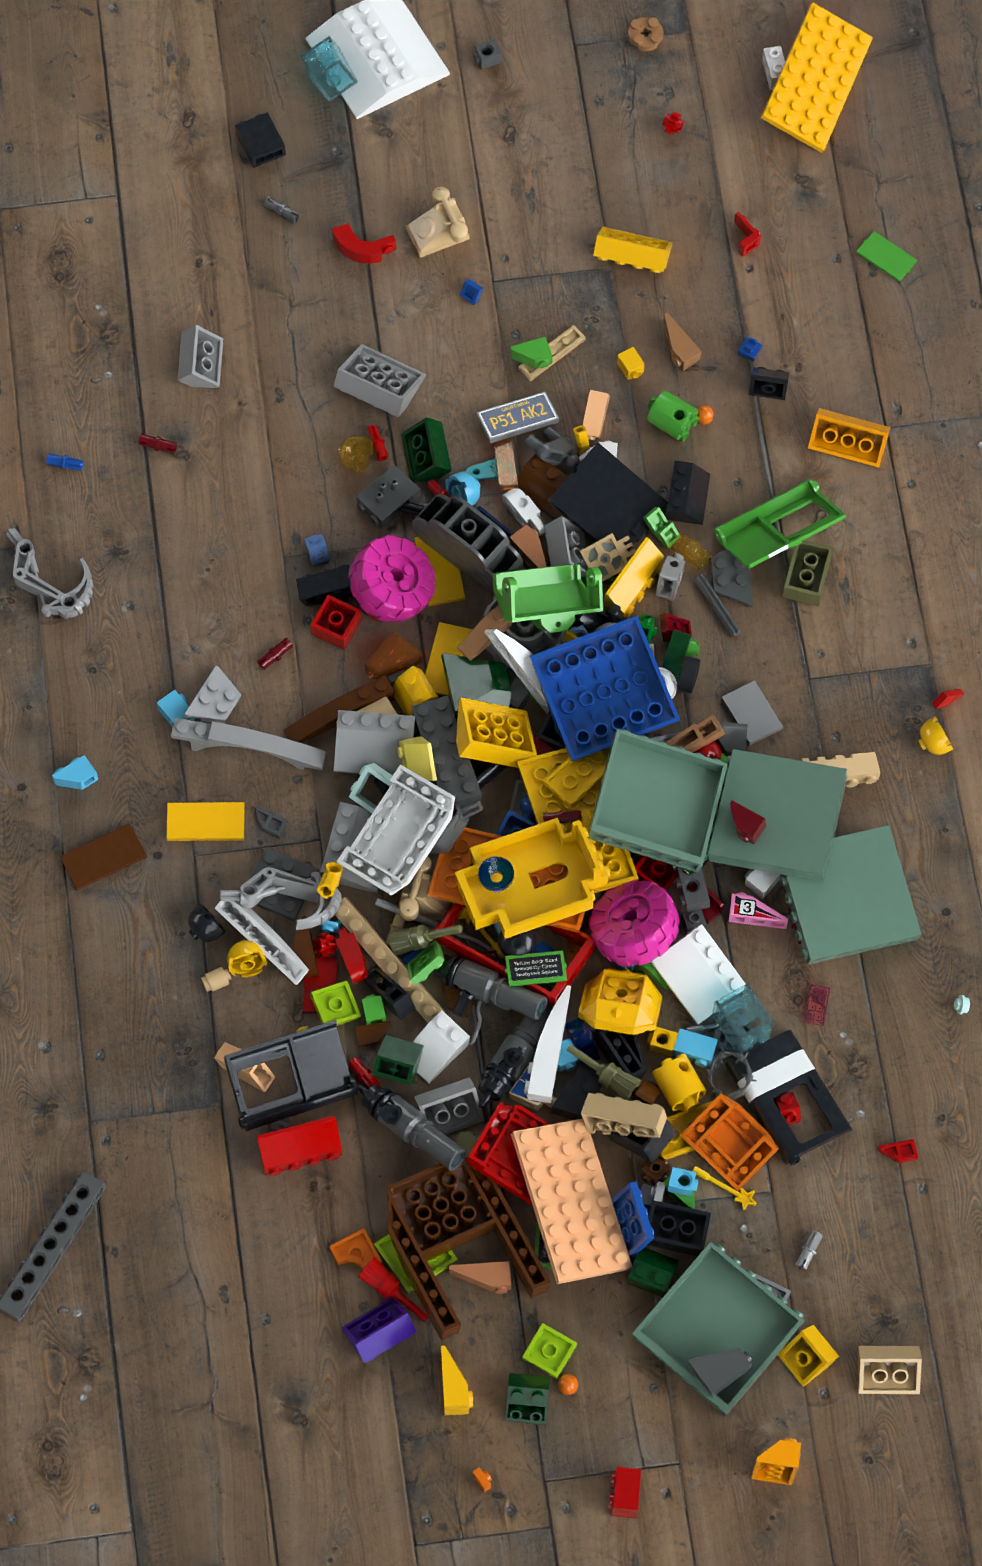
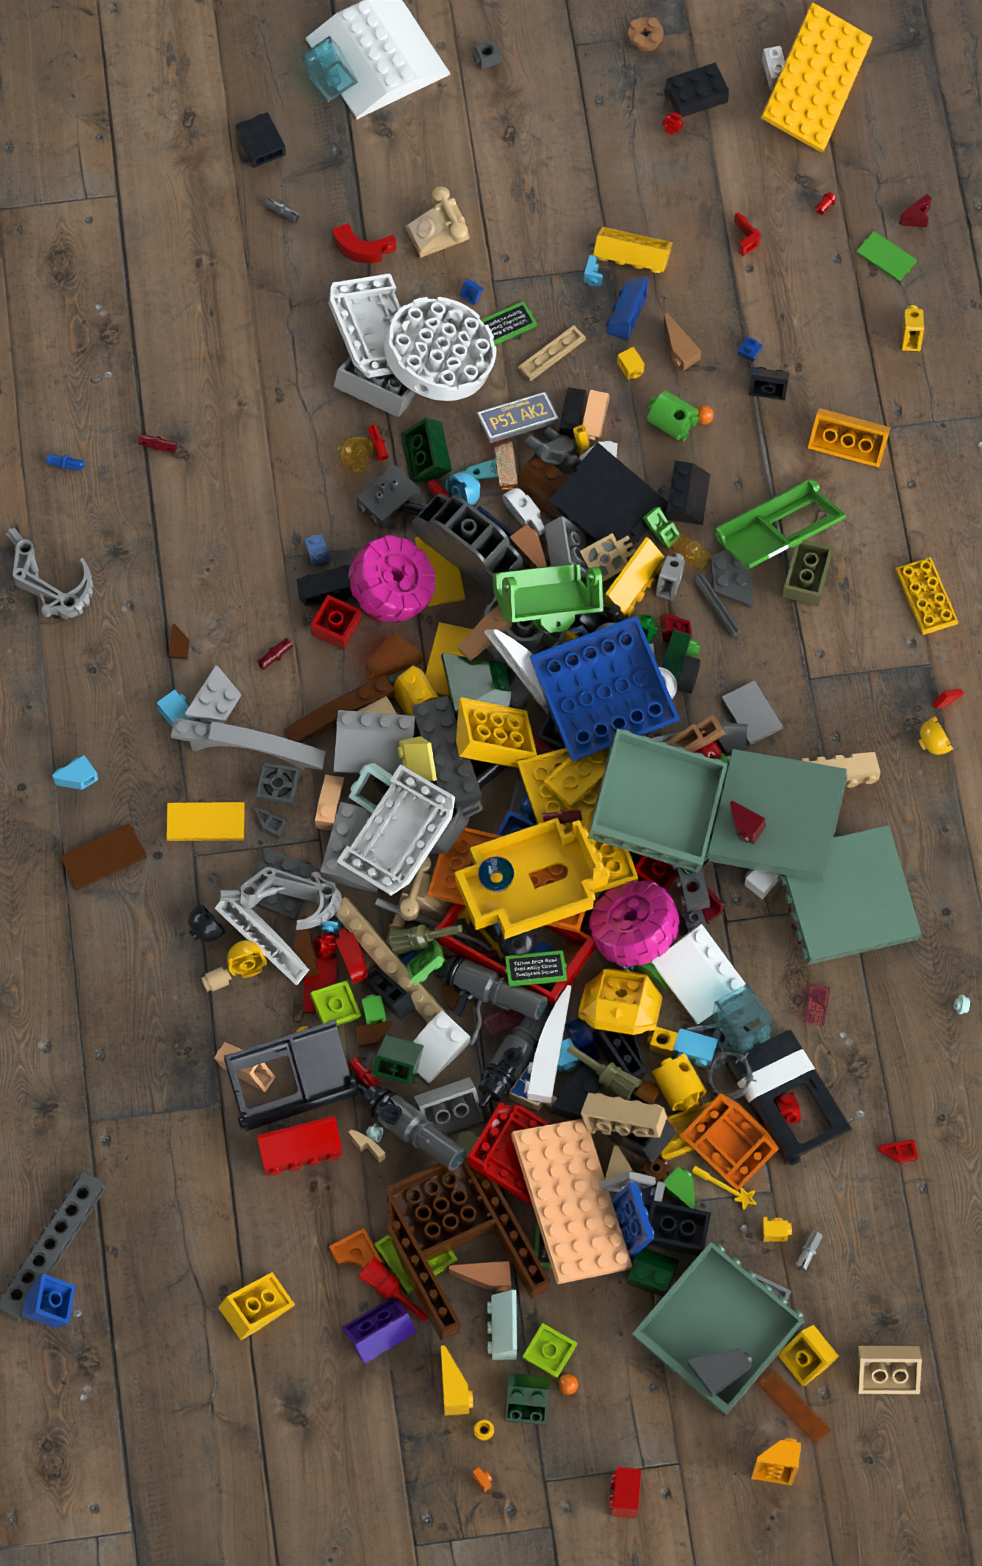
light grey slope [177,325,223,388] -> none
yellow piece [317,862,343,899] -> none
bright green slope [510,337,552,369] -> none
medium azure brick [667,1167,699,1197] -> none
bright pink slope [728,892,788,929] -> none
none -> blue slope [22,1274,76,1328]
none -> reddish brown tile [168,624,190,660]
none -> yellow slope [218,1272,295,1340]
none -> dark grey piece [255,762,301,806]
none -> light nougat slope [315,774,344,831]
none -> white slope [329,274,401,378]
none -> tan slope [348,1130,386,1163]
none -> light aqua plate [366,1124,383,1143]
none -> white brick [384,297,496,401]
none -> yellow plate [474,1420,494,1441]
none -> piece [481,301,537,346]
none -> clear pink tile [482,1009,524,1038]
none -> light aqua slope [487,1290,517,1360]
none -> black slope [559,387,586,440]
none -> medium azure bracket [584,255,603,286]
none -> light grey tile [599,1171,656,1193]
none -> tan slope [605,1145,632,1180]
none -> blue slope [606,277,649,341]
none -> black brick [665,62,729,118]
none -> clear orange tile [759,1370,831,1444]
none -> yellow brick [762,1217,792,1242]
none -> red pin [814,192,836,215]
none -> yellow tile [895,557,958,635]
none -> dark red slope [899,194,932,227]
none -> yellow torso [902,305,924,351]

